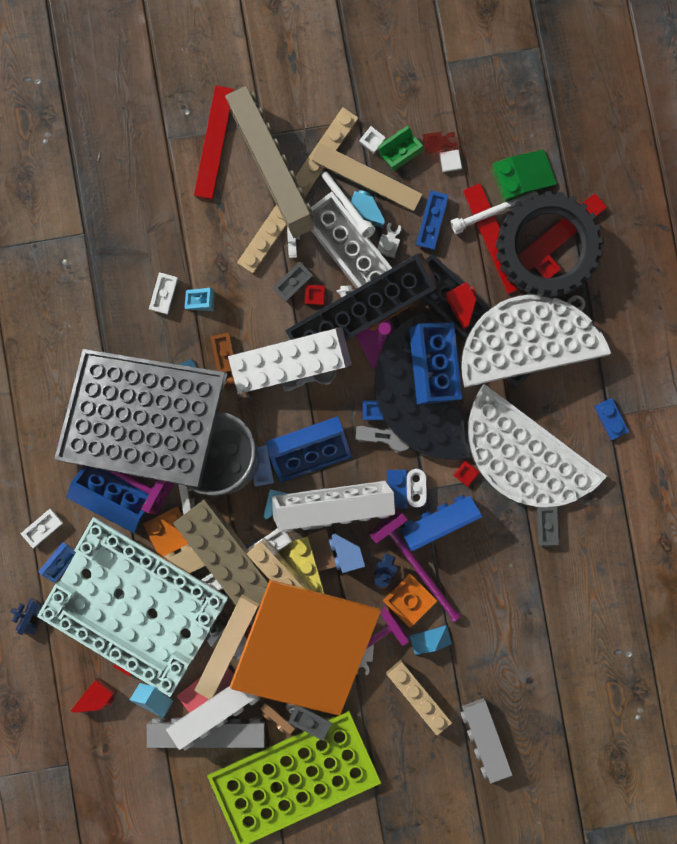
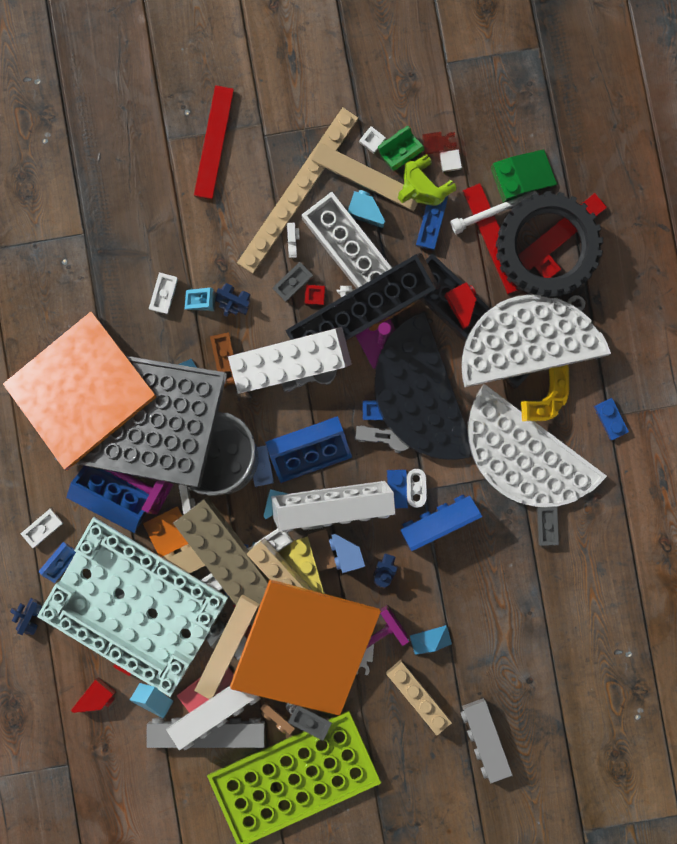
dark tan brick [225,86,315,239] -> none
white piece [321,171,375,238] -> none
magenta tile [368,510,461,622] -> none
white plate [377,222,401,259] -> none
orange plate [383,573,437,628] -> none
blue slope [409,322,462,404] -> none
red tile [453,461,480,487] -> none
none -> tile [3,312,157,471]
none -> dark blue hips [215,283,251,317]
none -> lime connector [398,154,457,205]
none -> yellow plate [521,364,569,422]

